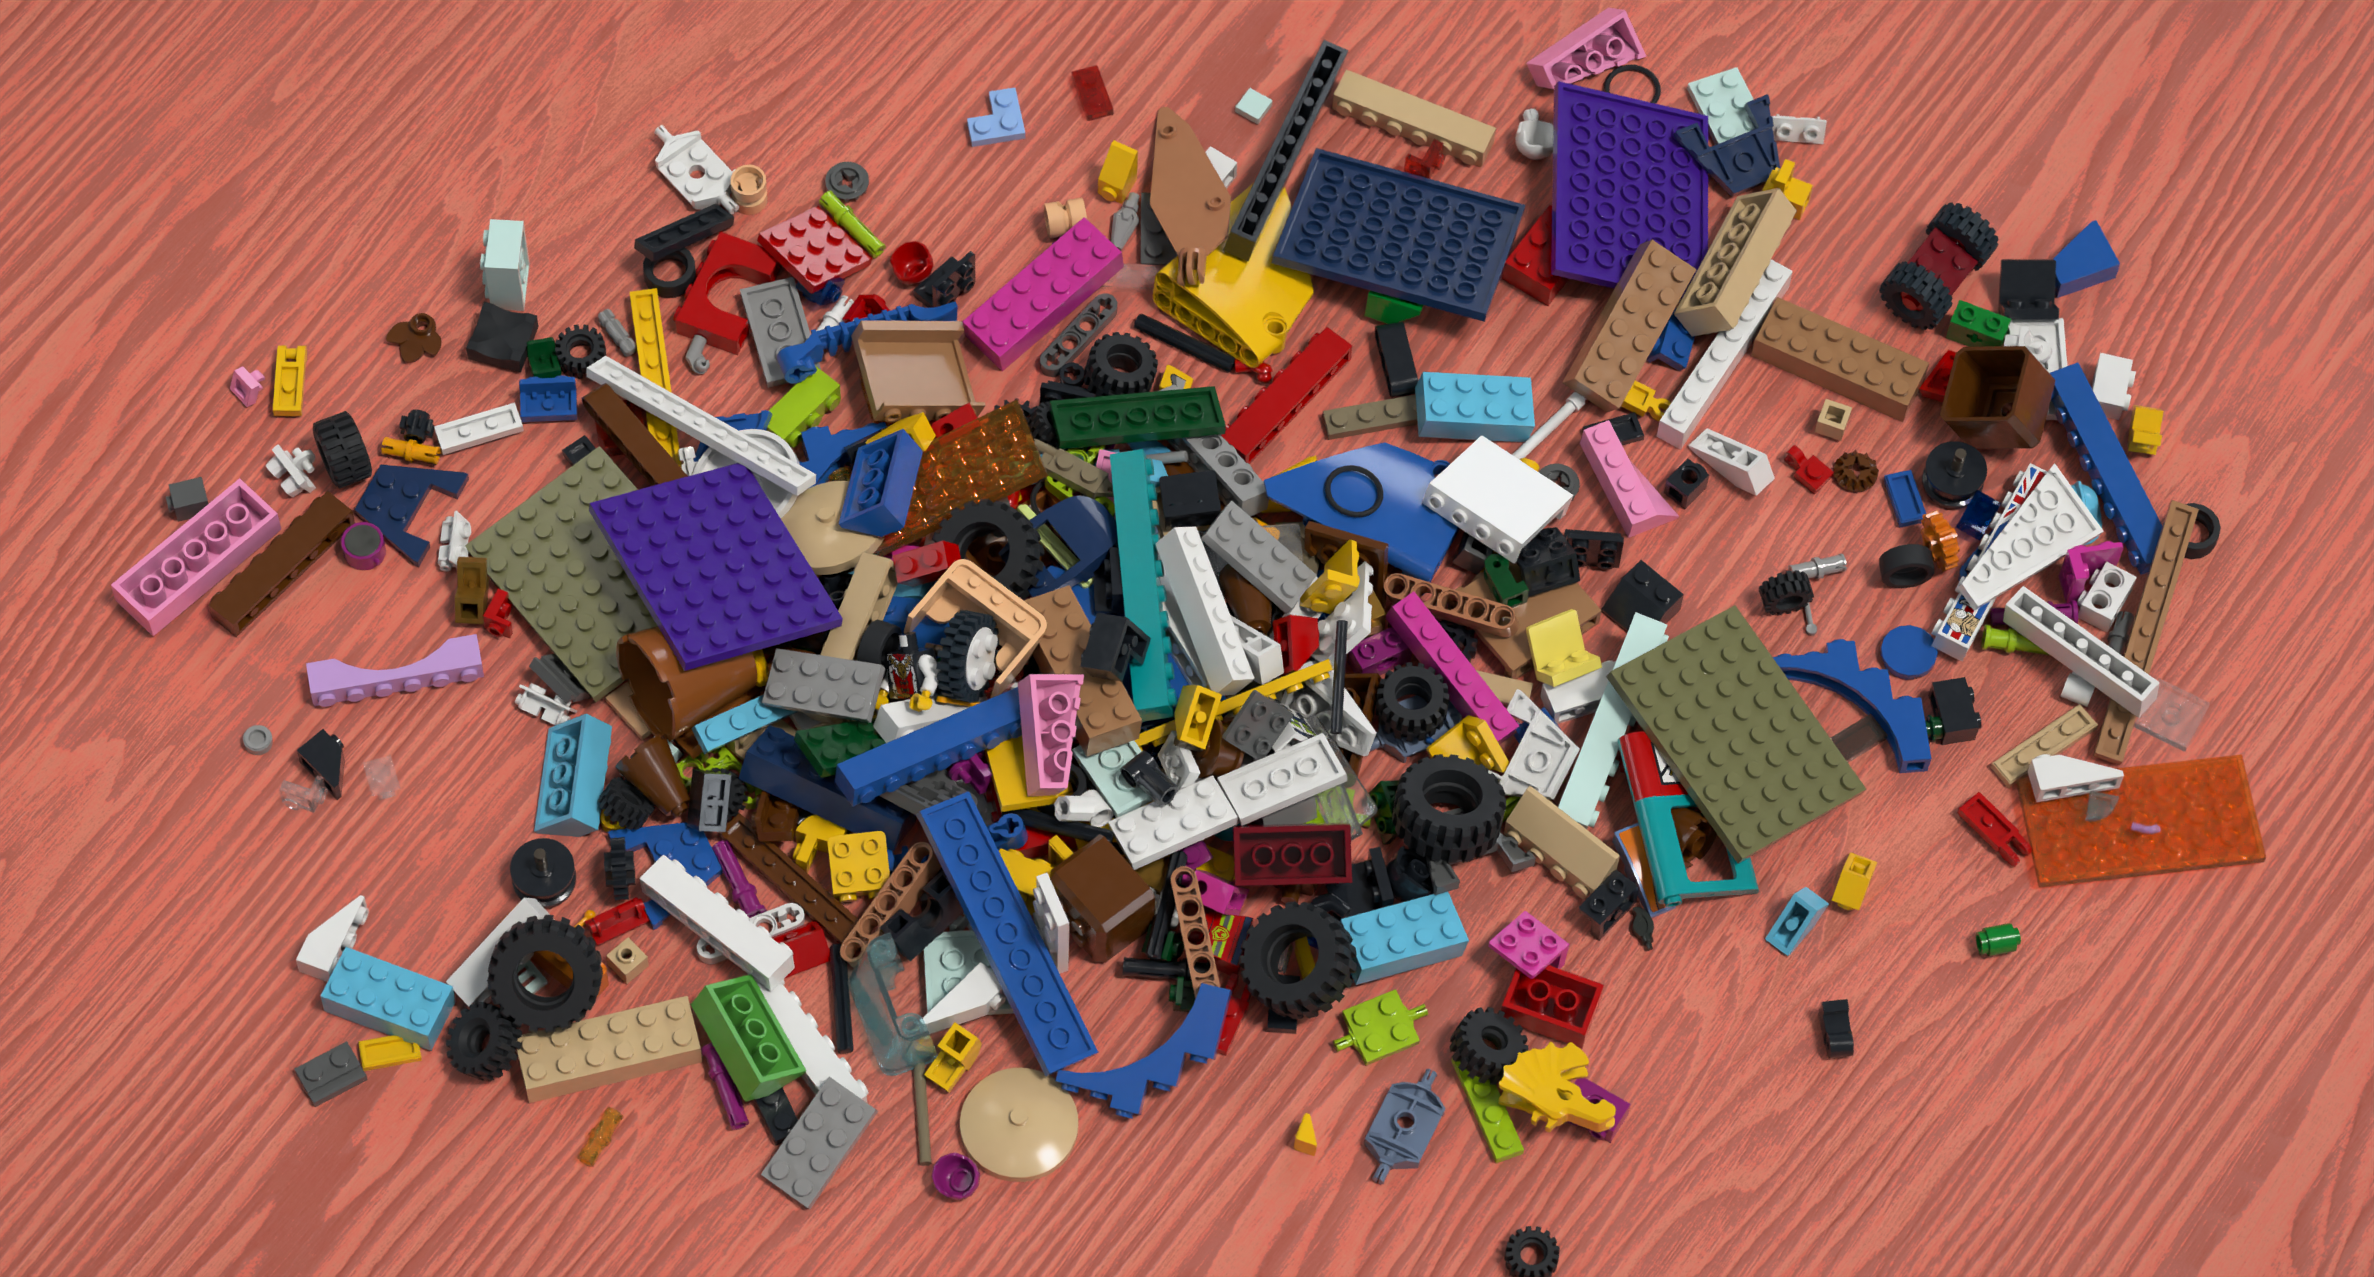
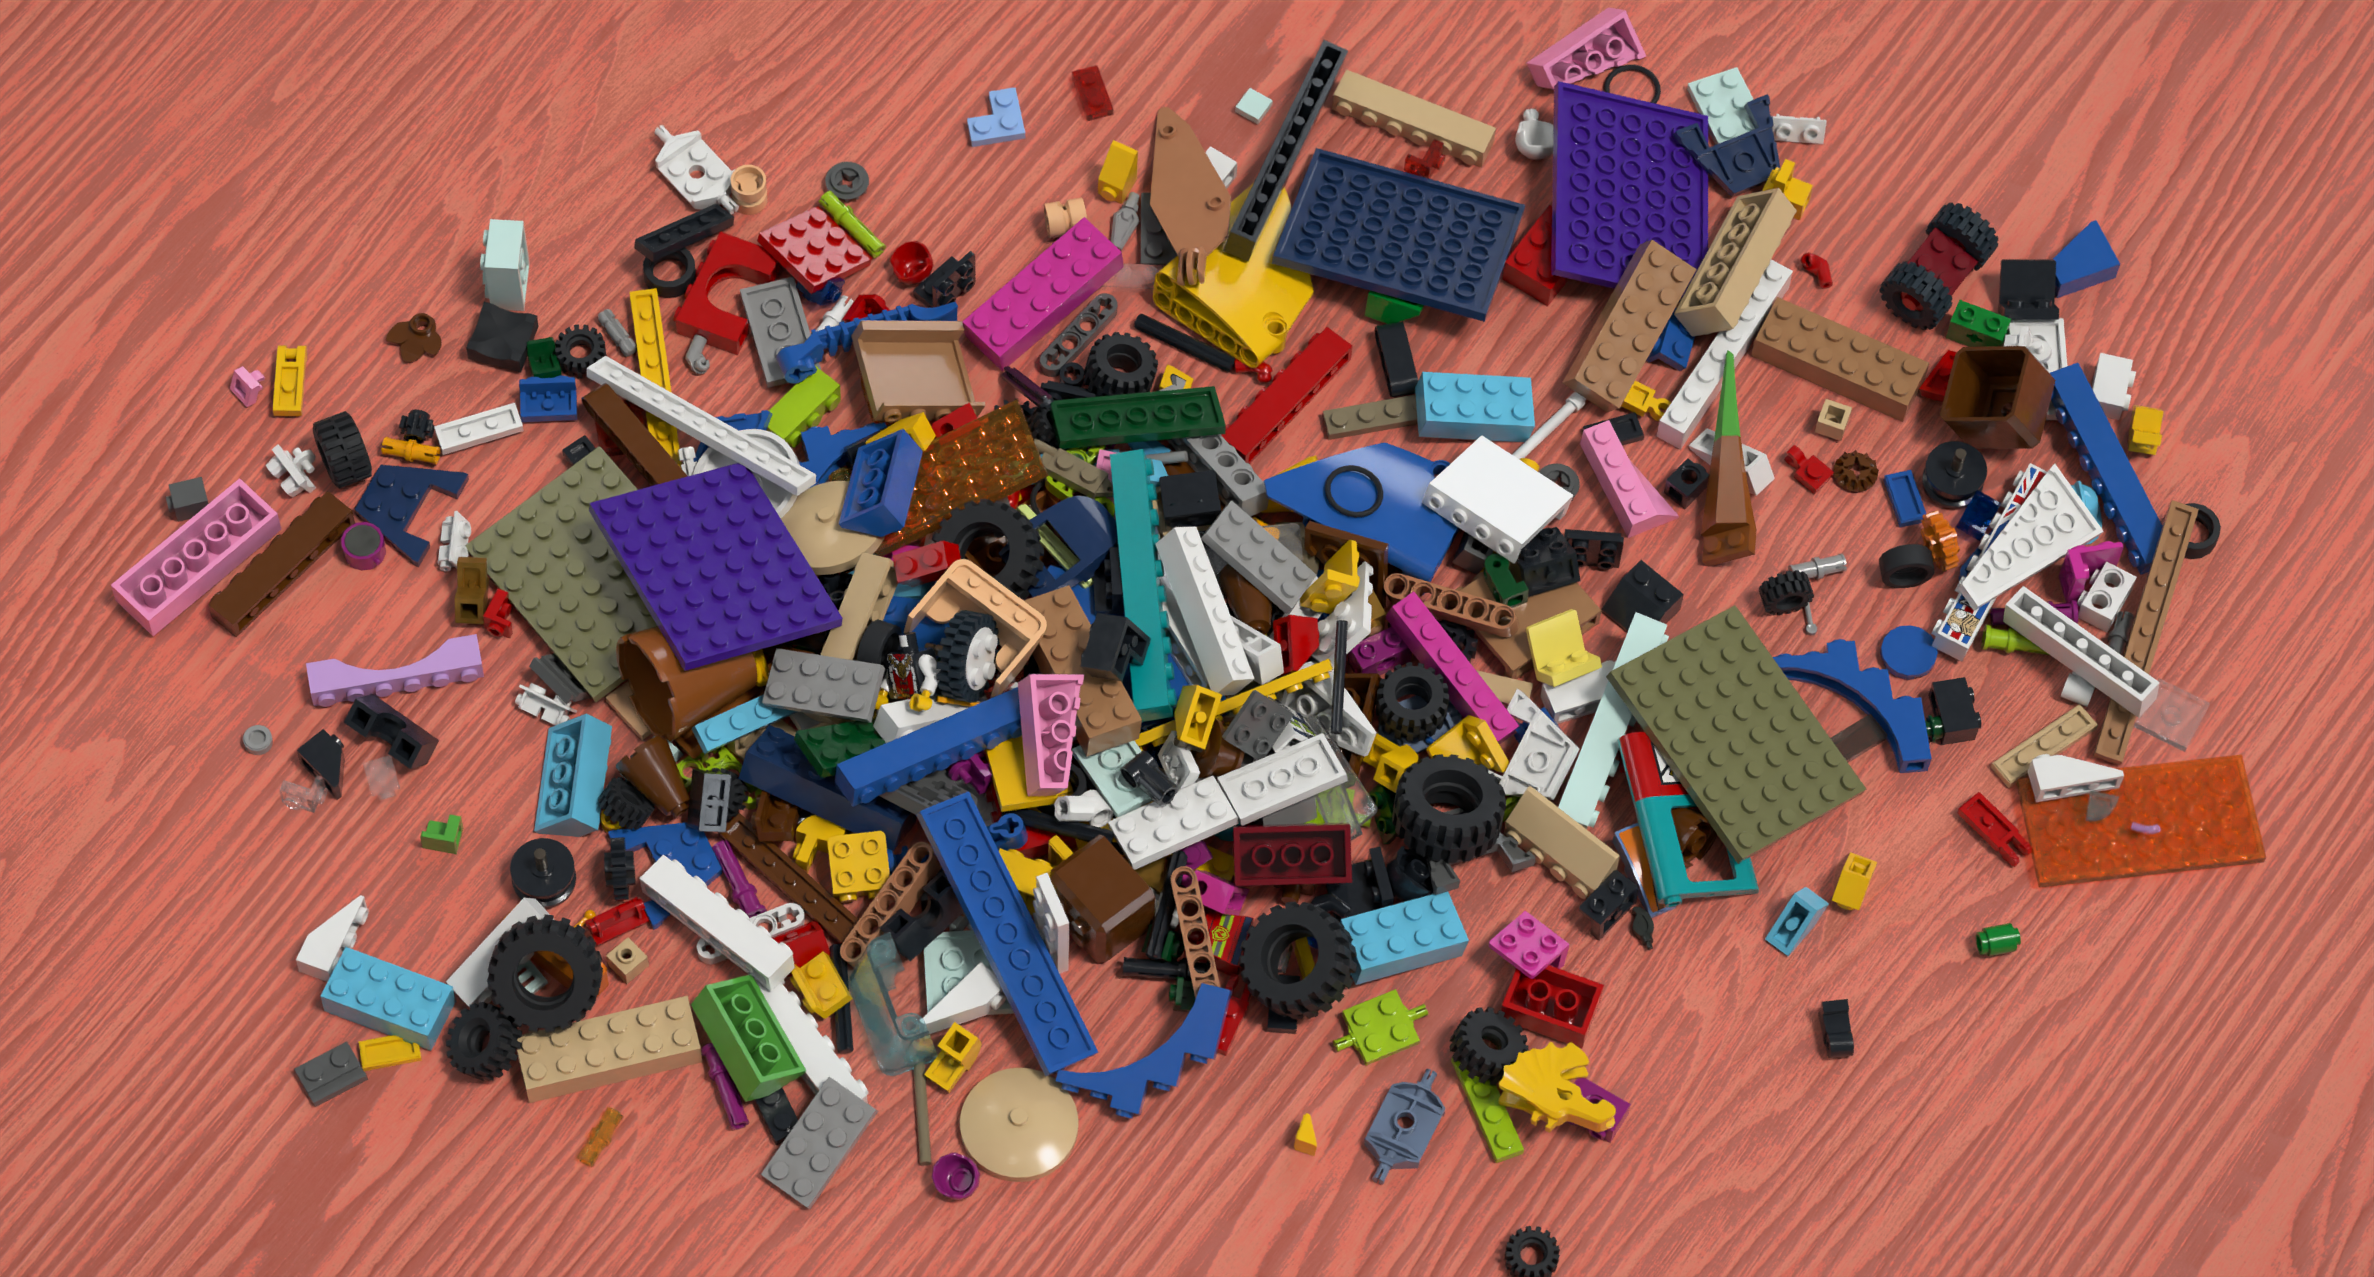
none -> black arch [344,694,439,769]
none -> bright green panel [420,814,463,854]
none -> yellow bracket [790,951,853,1019]
none -> axle [1001,366,1054,410]
none -> yellow brick [1363,733,1418,793]
none -> dark orange plate [1701,350,1757,567]
none -> red arm [1801,252,1833,289]

